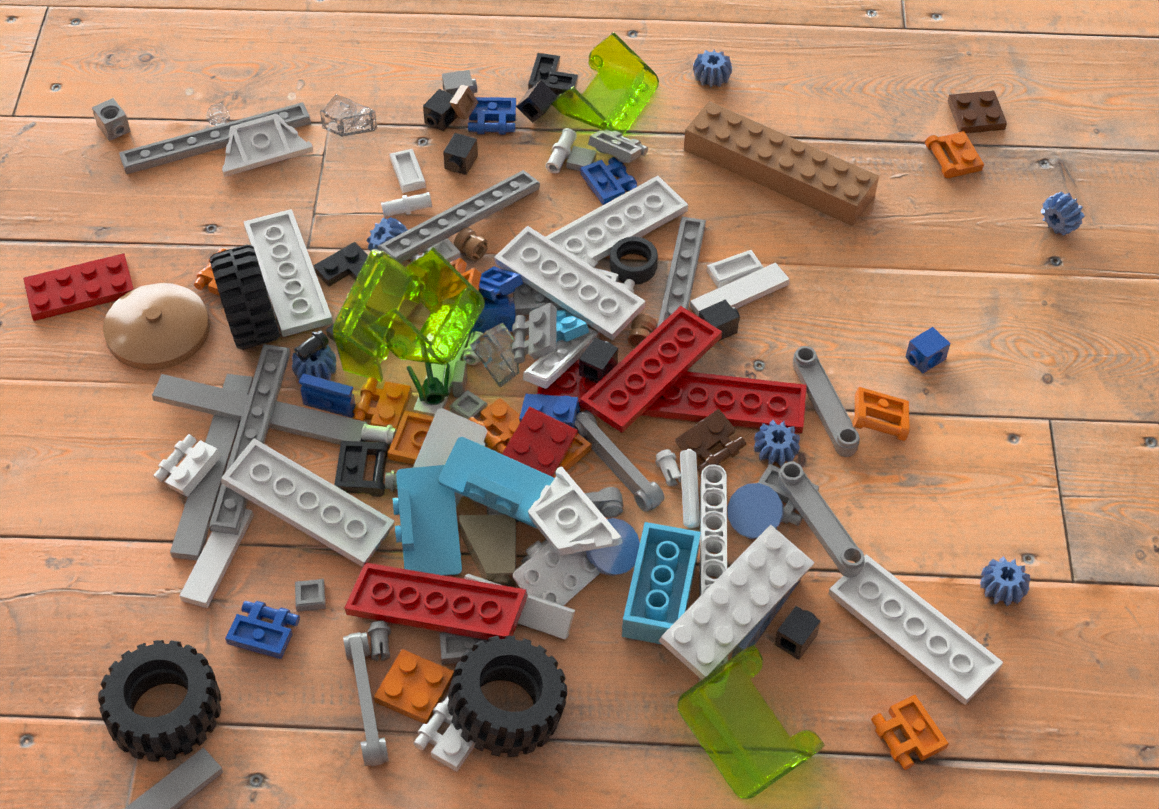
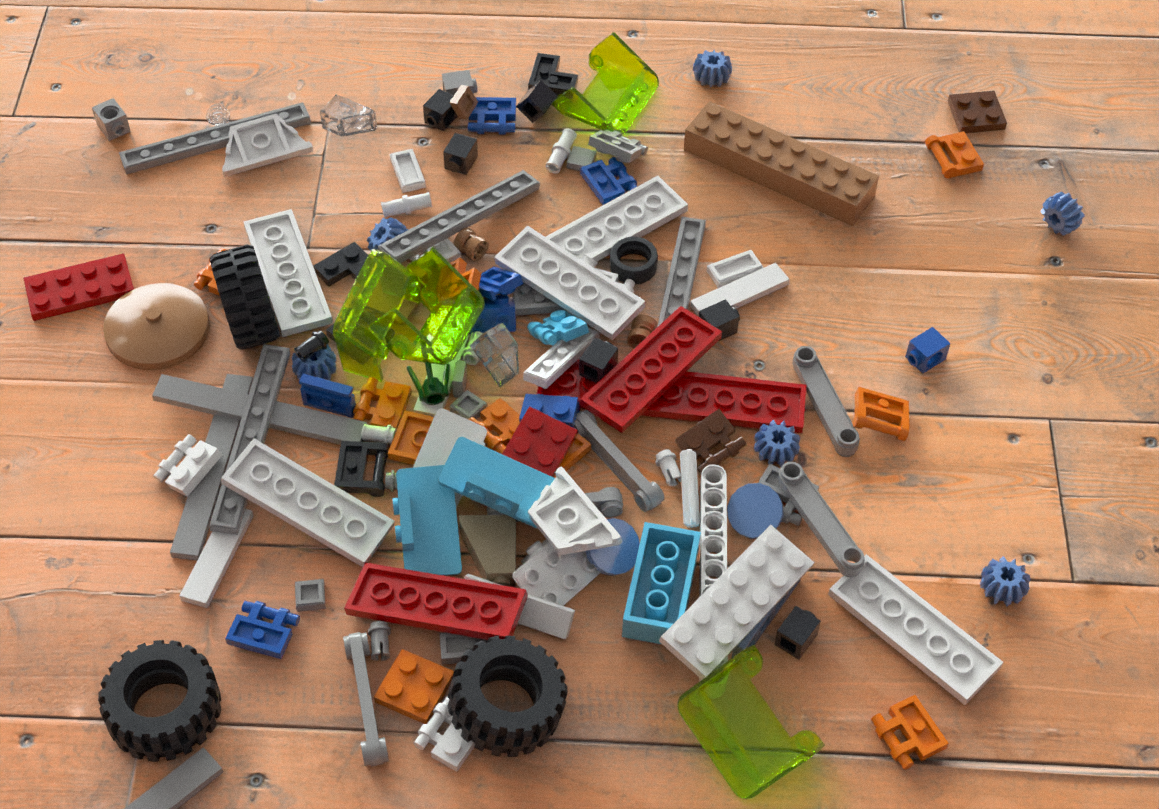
light grey plate [512,303,557,363] -> none

